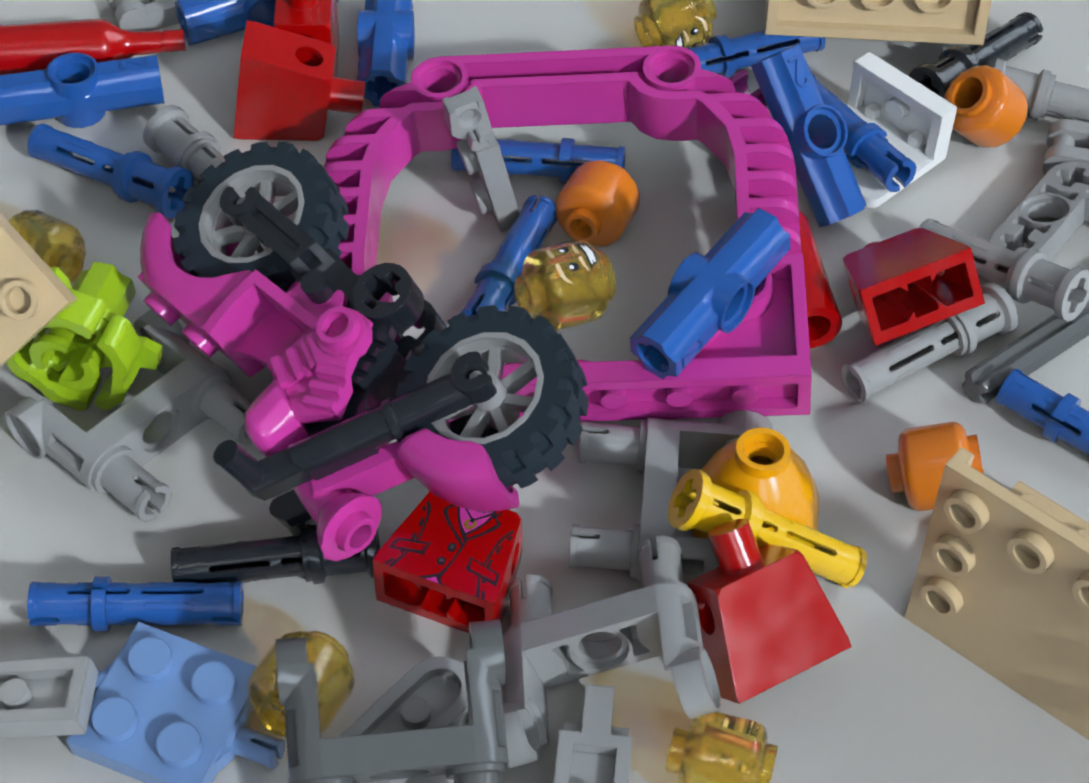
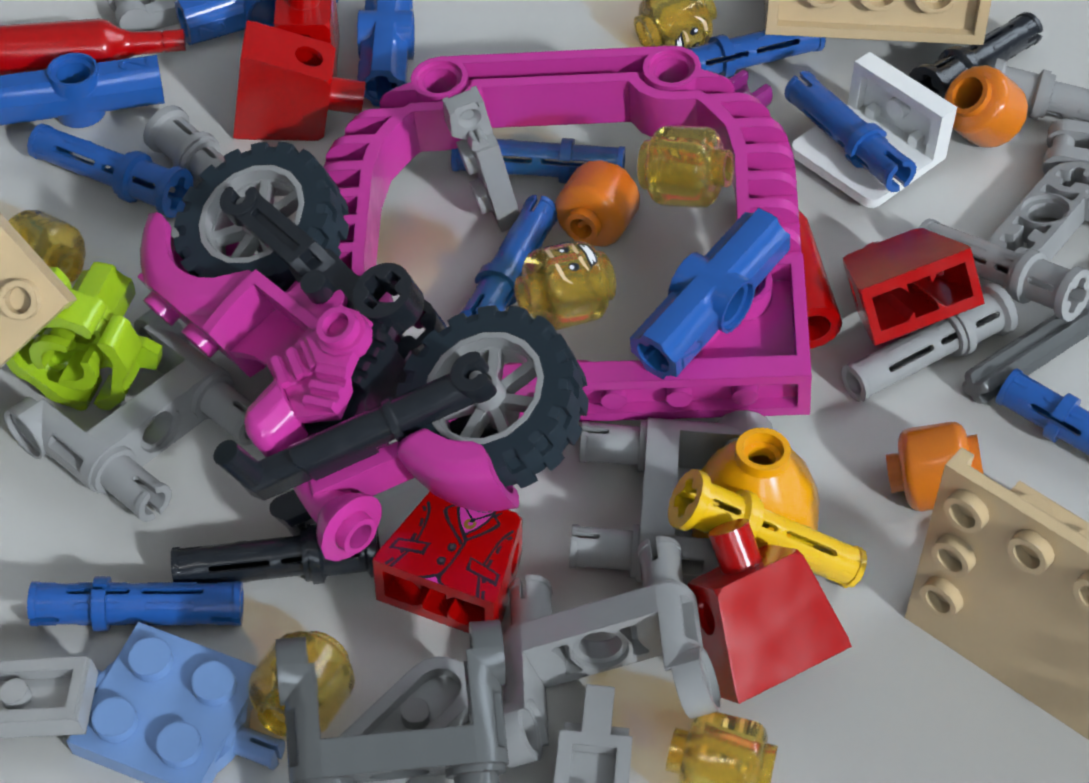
blue piece [751,44,867,227] -> none
none -> clear yellow head [637,125,734,208]

